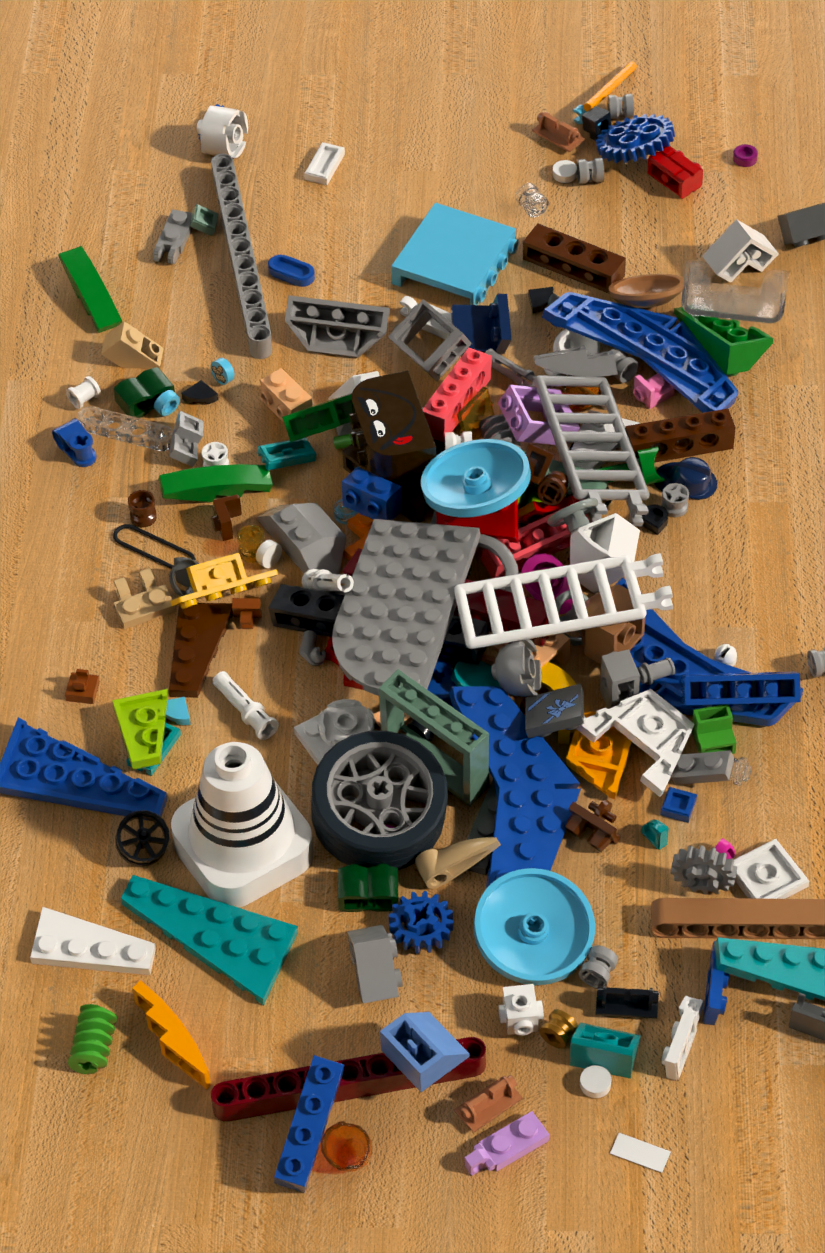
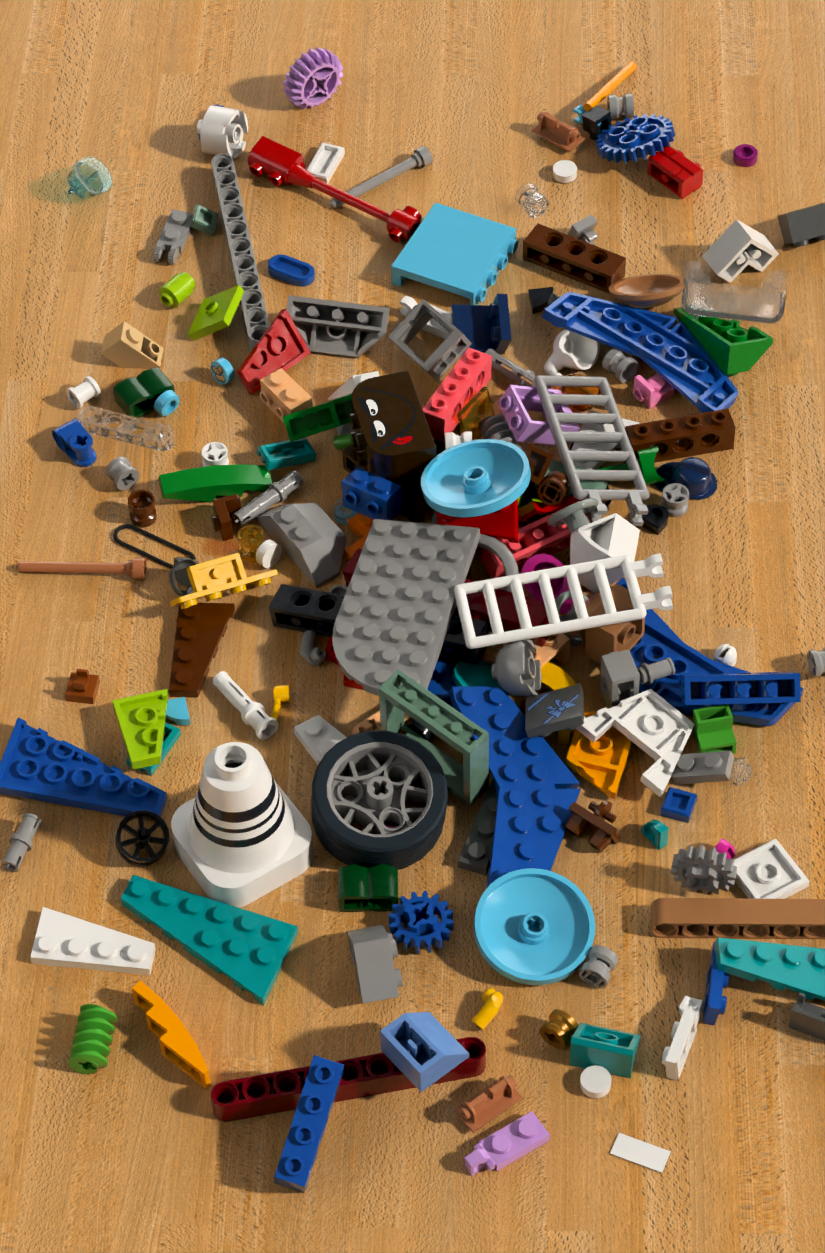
green slope [58,246,122,333] -> none
tan plate [114,568,176,629] -> none
light grey slope [169,411,204,467] -> none
black tile [181,380,219,404] -> none
dark orange tile [232,598,262,629] -> none
white pin [302,569,354,592] -> none
white tile [318,699,375,747] -> none
clear orange hair [321,1121,373,1172] -> none
tan piece [415,837,501,889] -> none
white brick [498,984,544,1036] -> none
light grey slope [533,346,618,377] -> none
light grey wheel [577,158,604,184] -> none
black hinge [596,985,659,1019] -> none
none -> light grey pin [1,813,41,872]
none -> nougat piece [16,557,147,579]
none -> clear light blue piece [67,157,112,199]
none -> light grey wheel [106,457,140,491]
none -> lime brick [159,272,196,308]
none -> lime plate [187,285,244,341]
none -> light grey pin [232,470,304,528]
none -> wing [237,309,311,394]
none -> red bar [248,136,422,243]
none -> yellow hand [271,685,290,720]
none -> lavender gear [283,47,344,110]
none -> light grey piece [330,146,433,208]
none -> yellow arm [471,988,504,1030]
none -> light grey tile [568,215,598,245]

